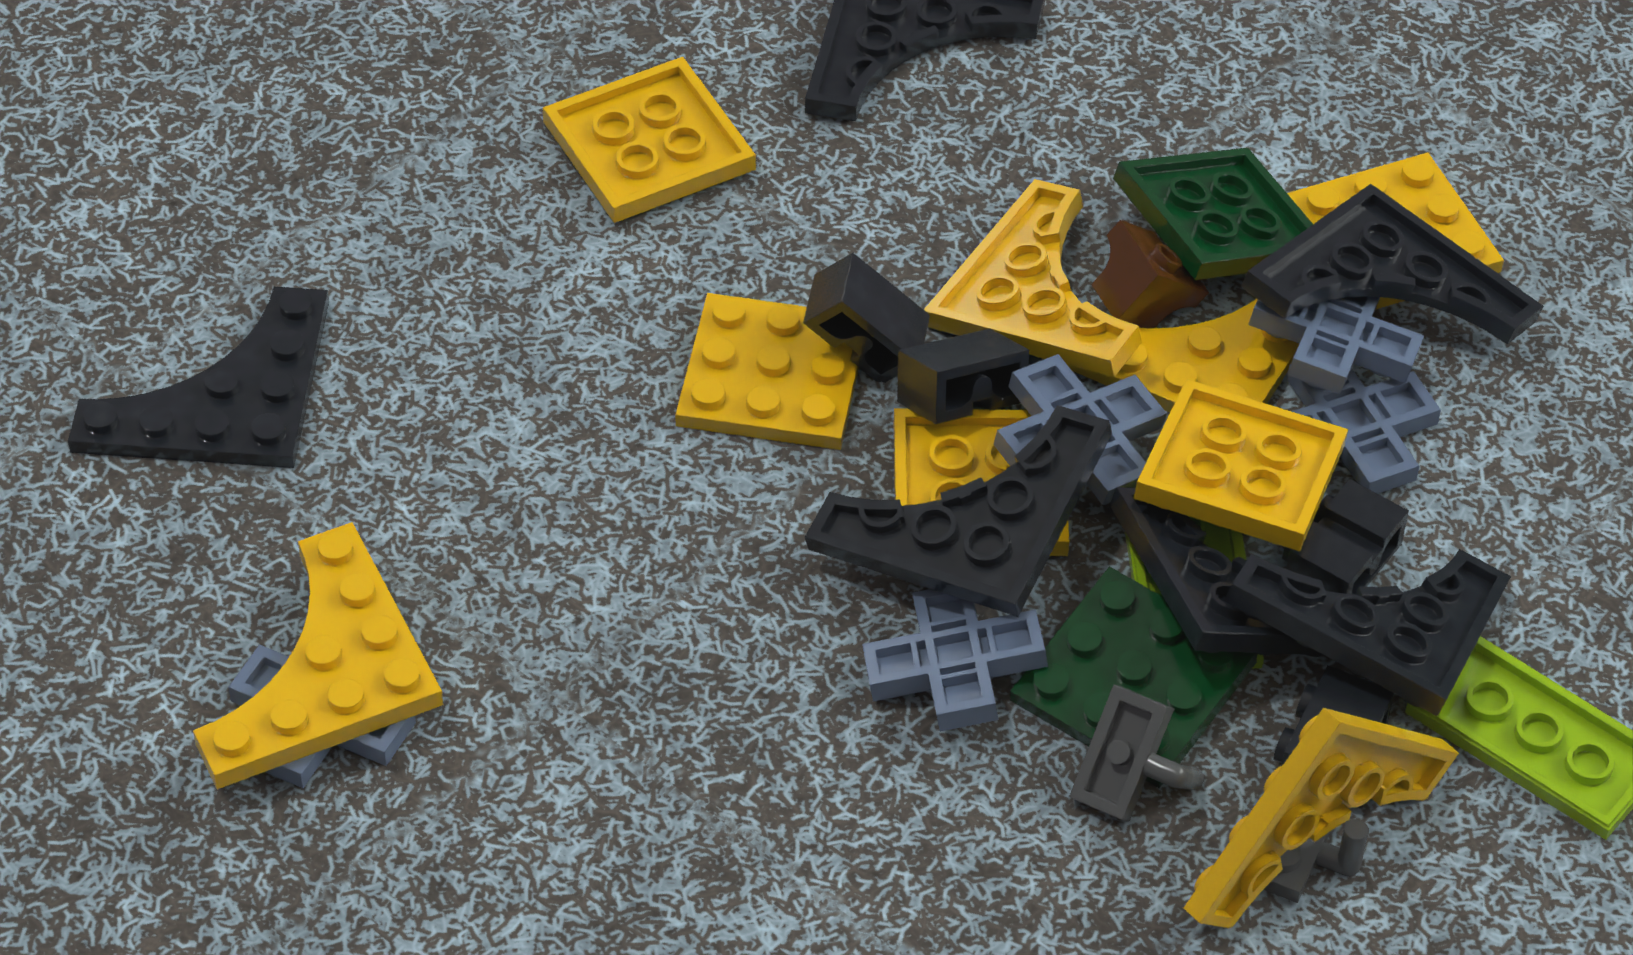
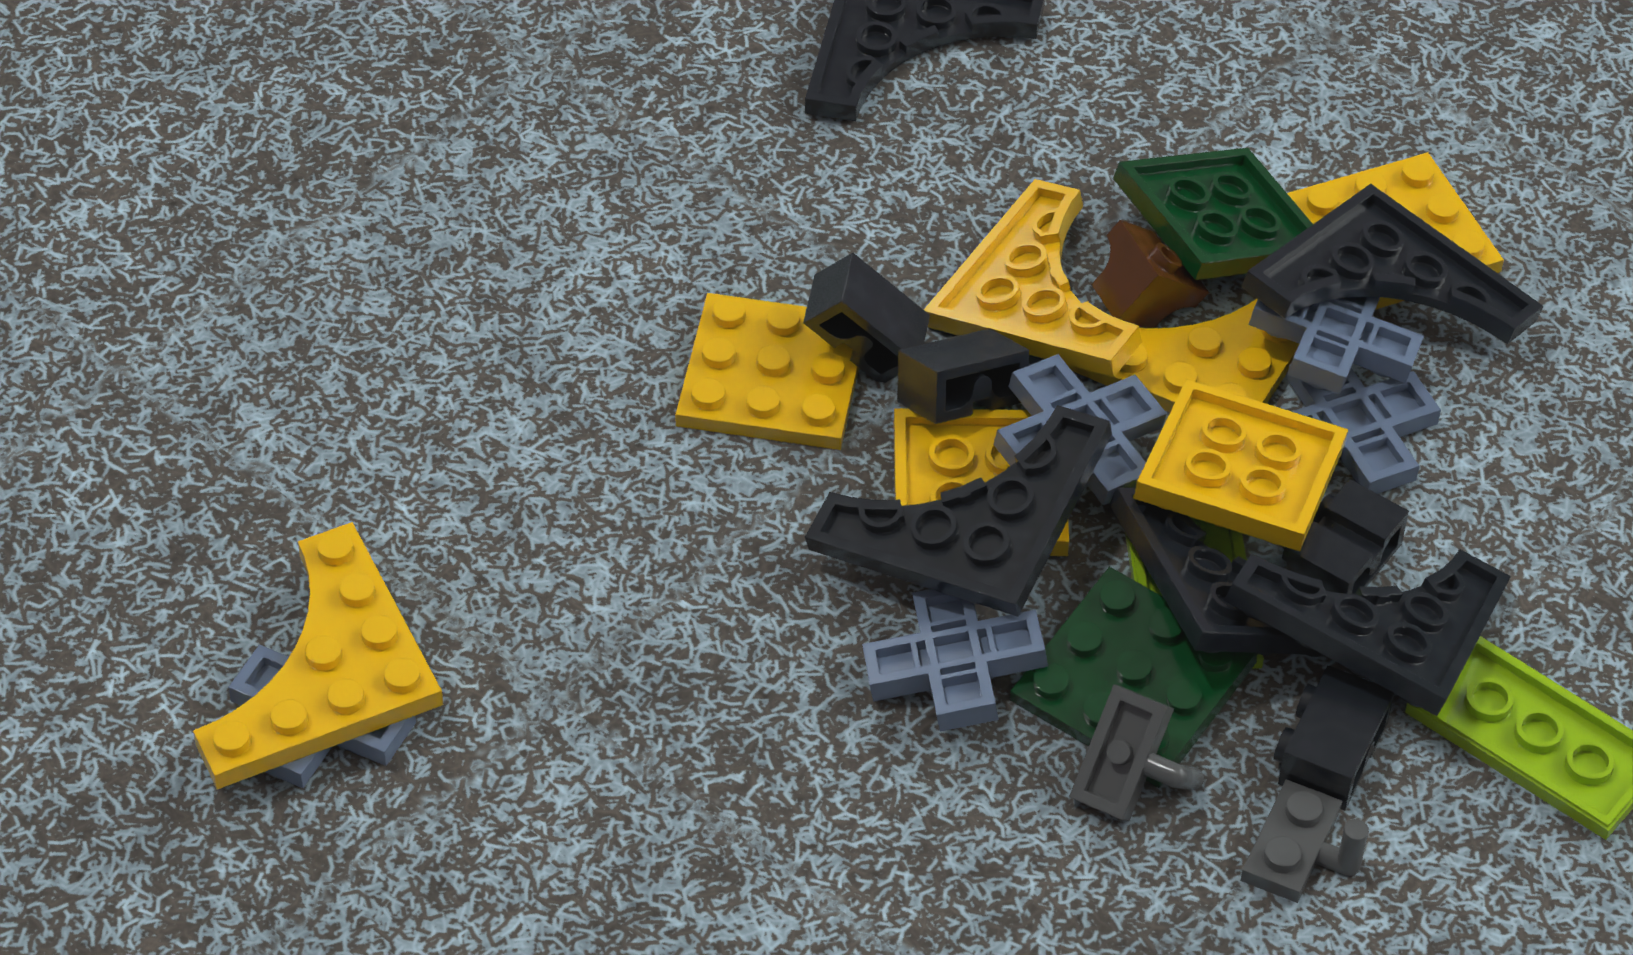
black plate [68,286,329,468] -> none
yellow plate [543,57,756,223] -> none
yellow plate [1184,708,1459,928] -> none

